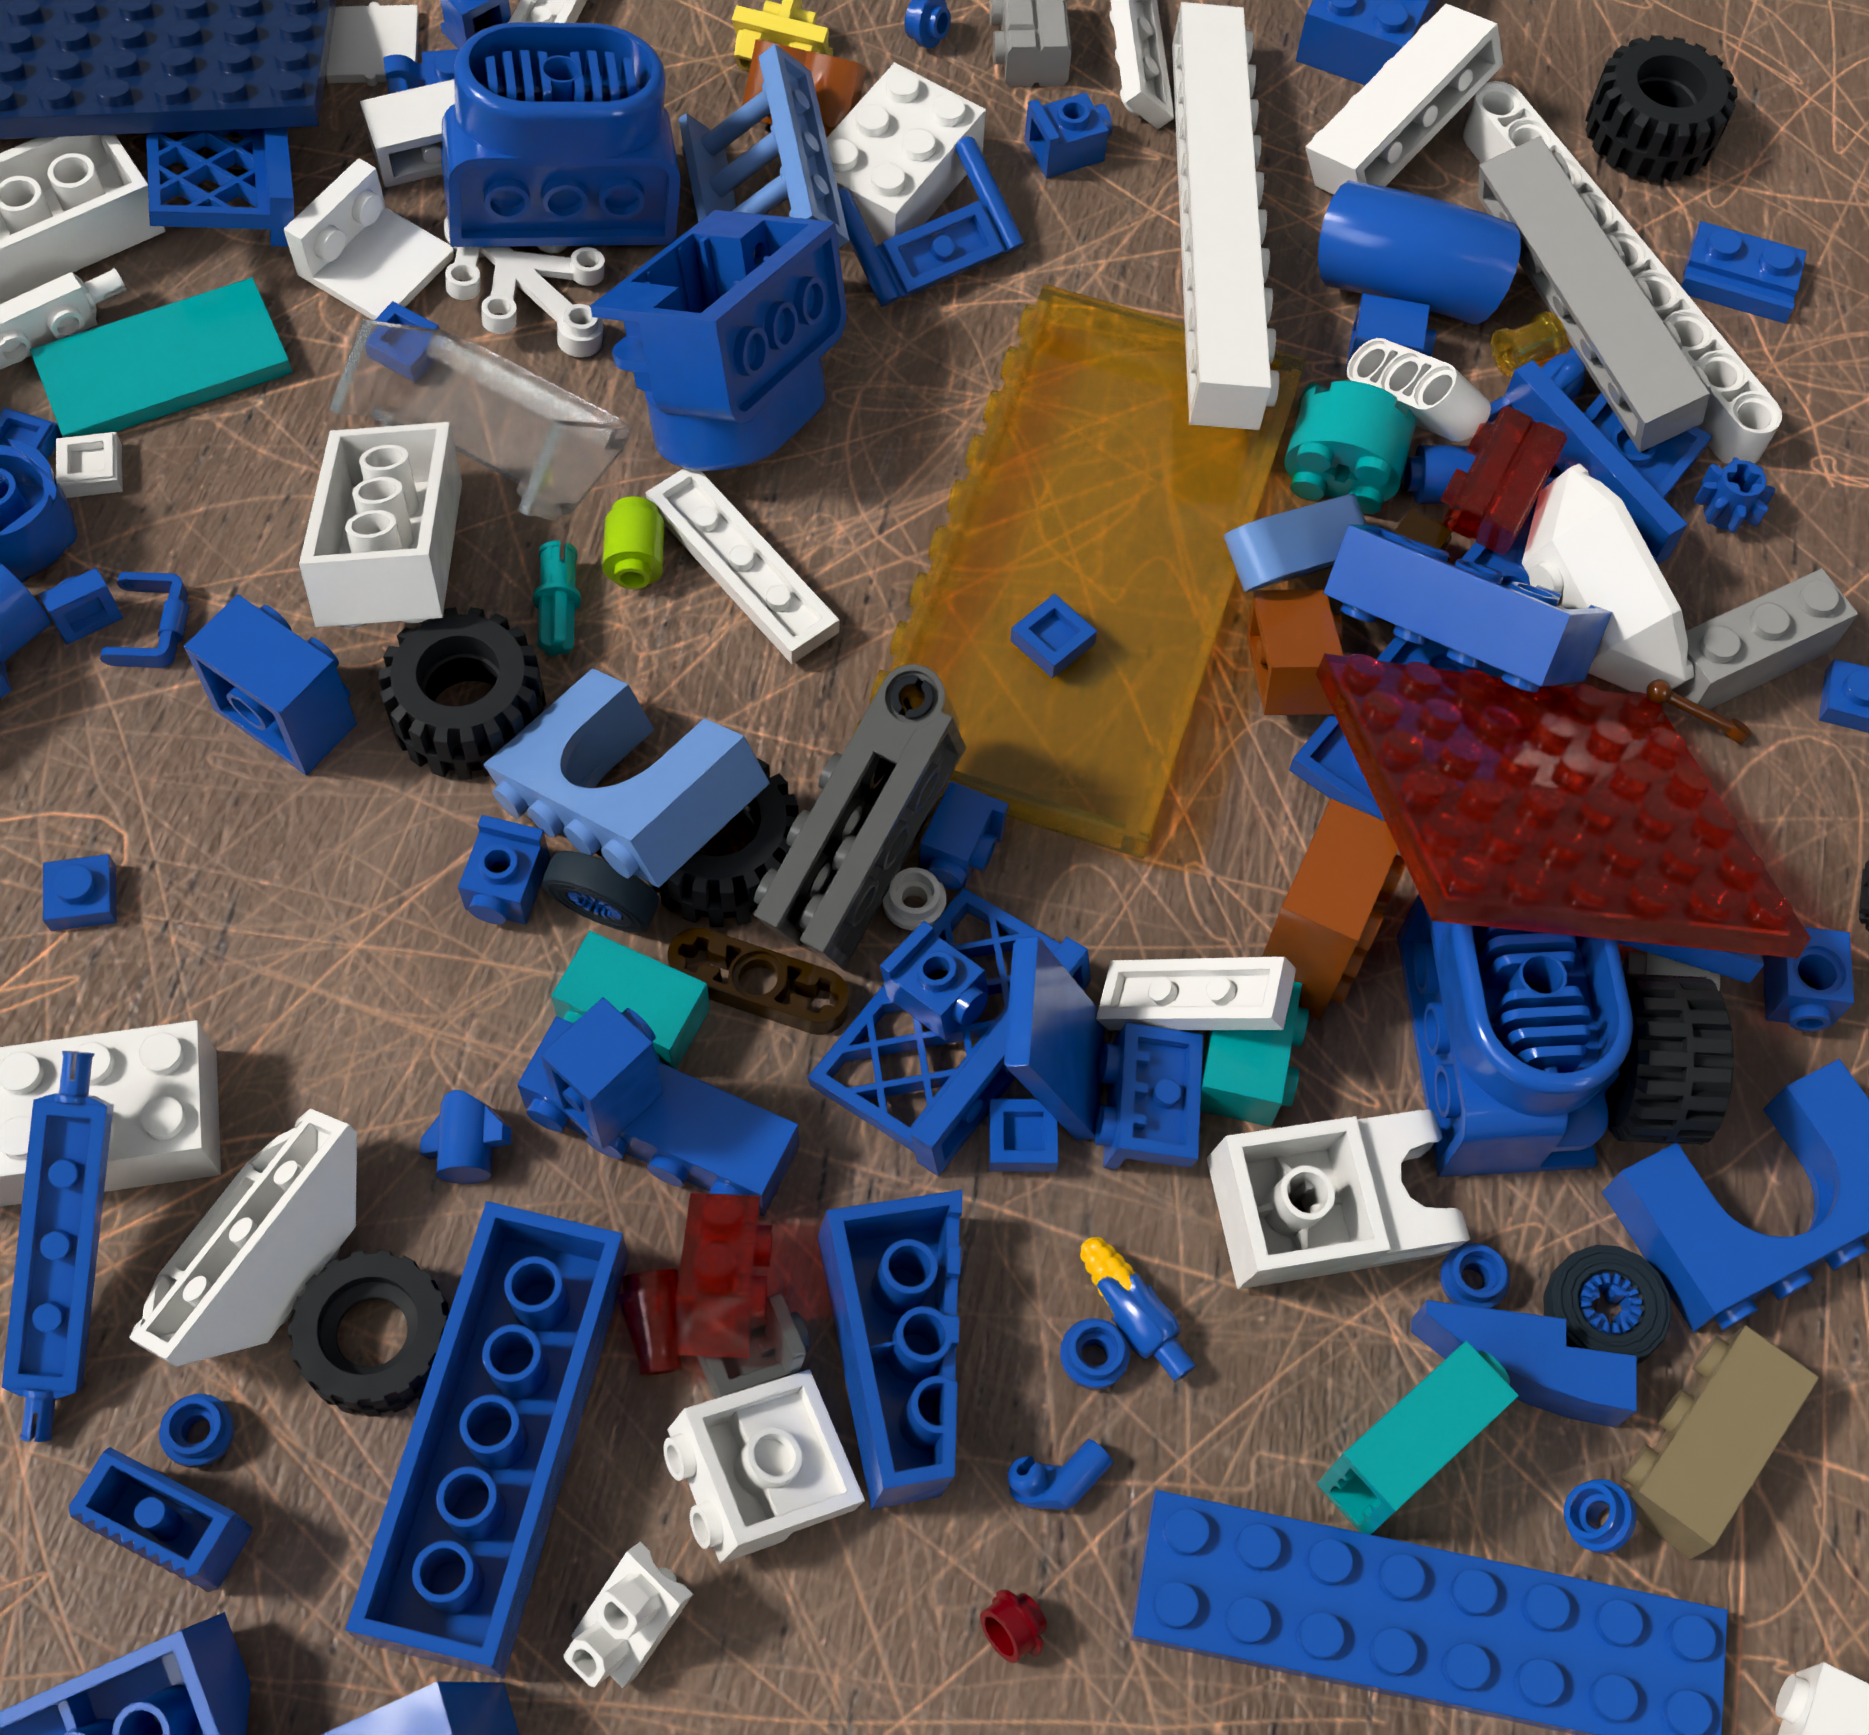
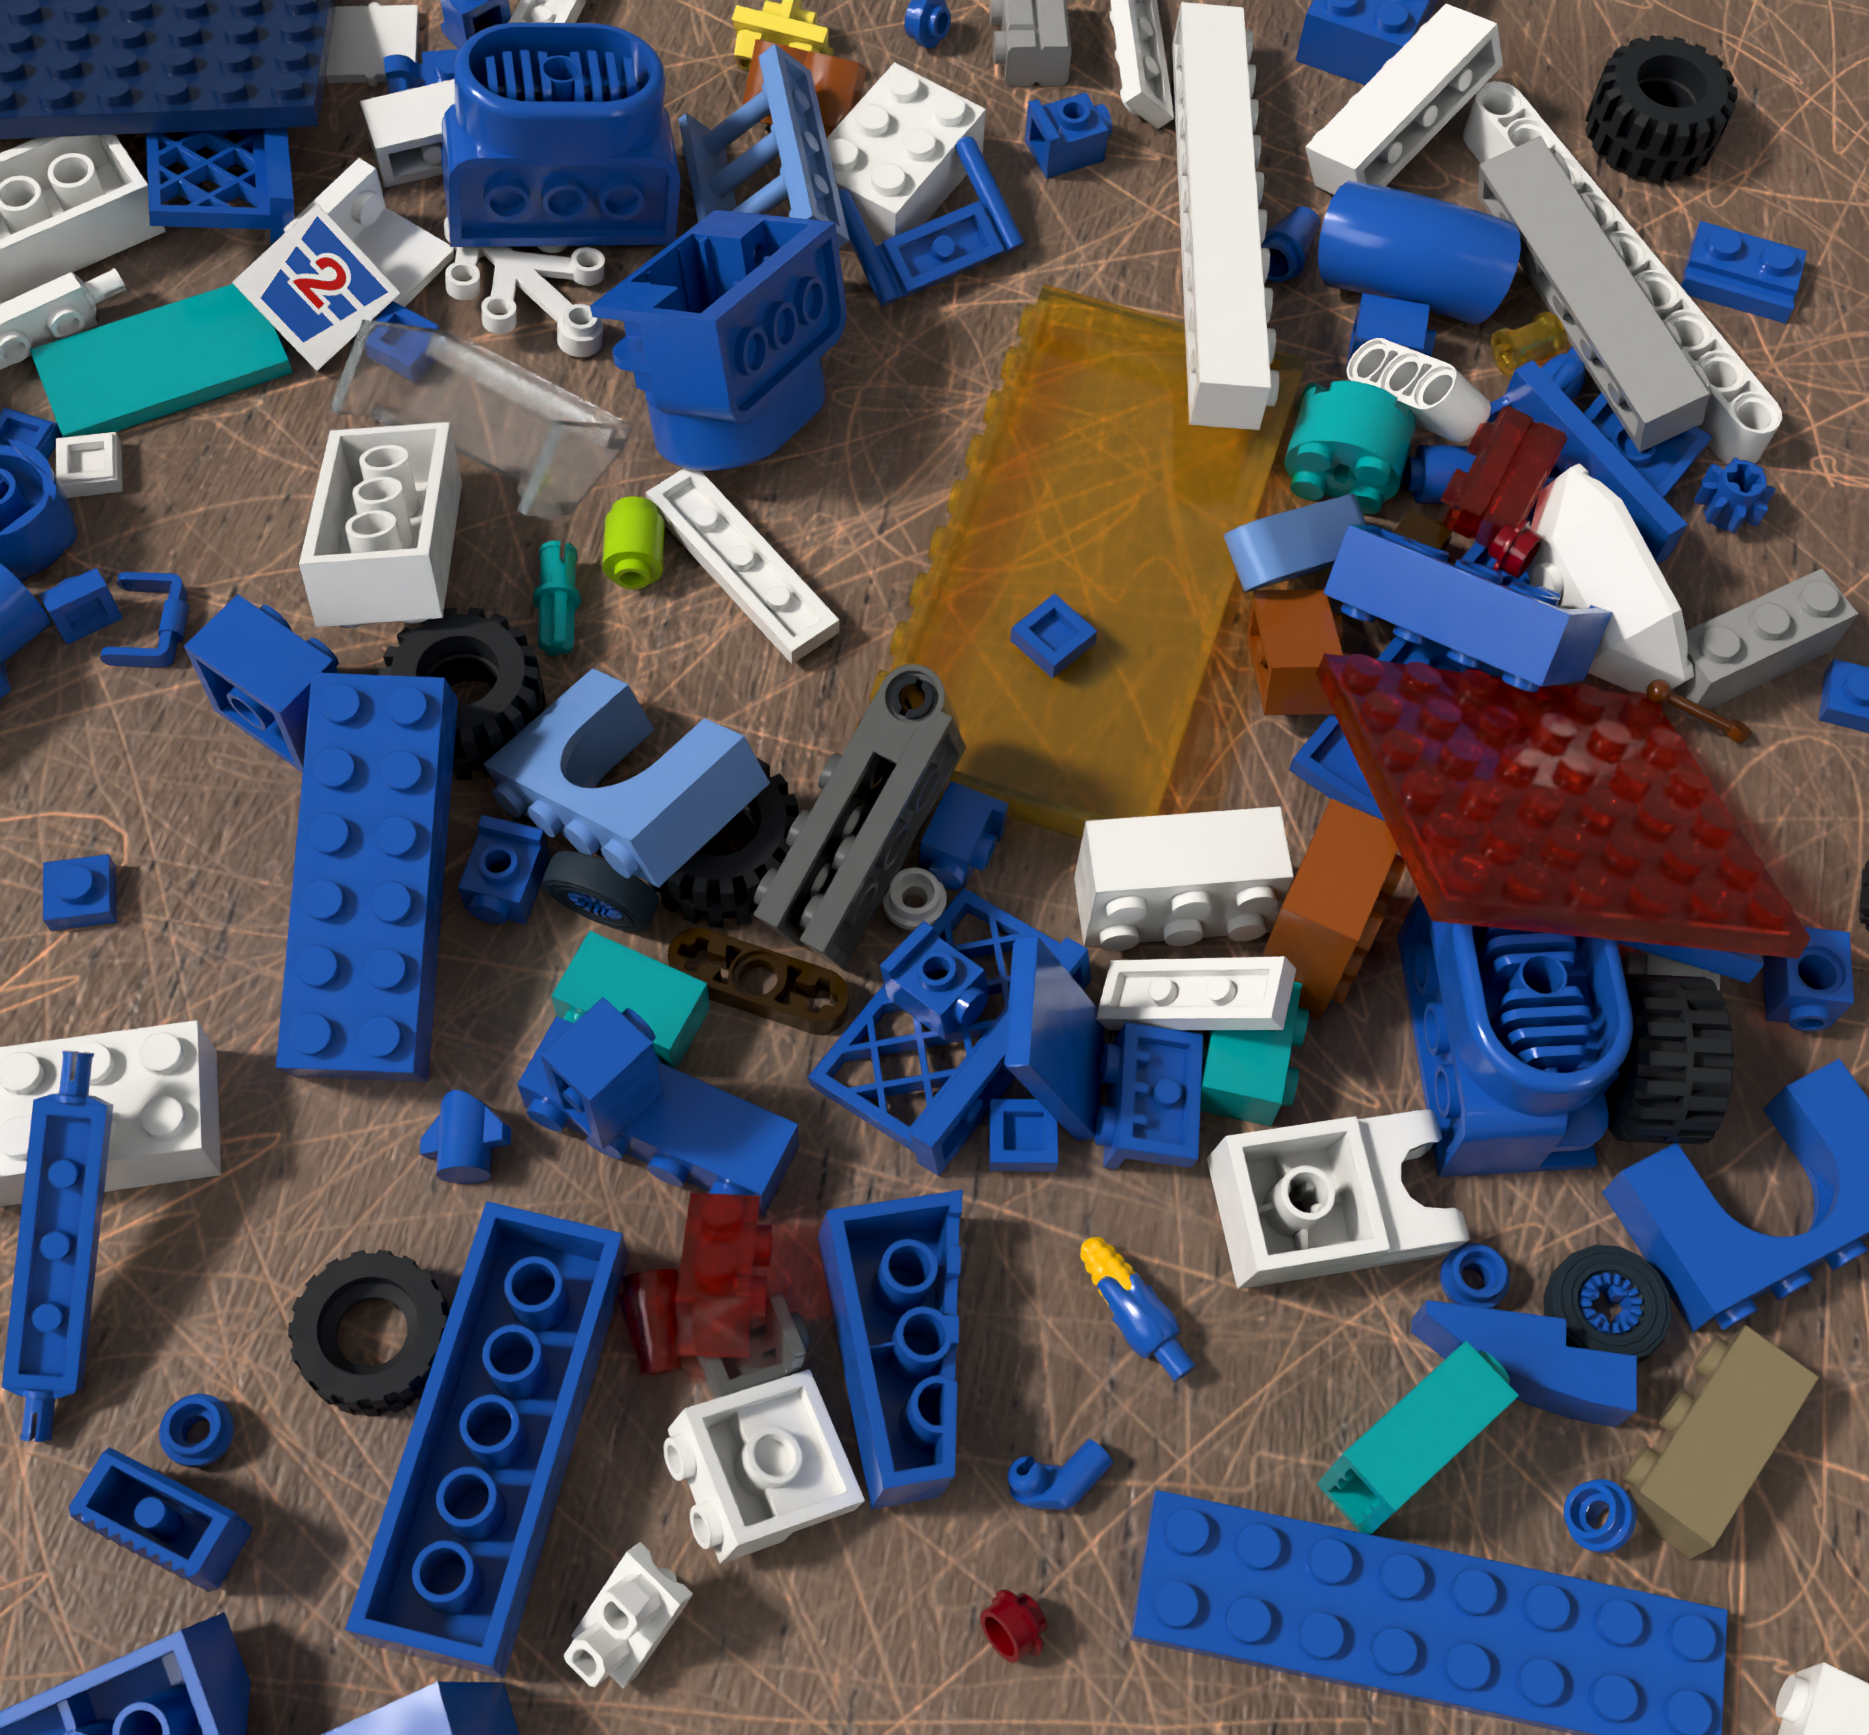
white wedge [129,1108,357,1367] -> none
blue plate [1060,1318,1130,1390] -> none
none -> tile [232,203,400,371]
none -> blue brick [276,672,458,1082]
none -> white brick [1074,807,1293,951]
none -> blue cone [1261,206,1321,282]
none -> dark red plate [1488,520,1544,579]

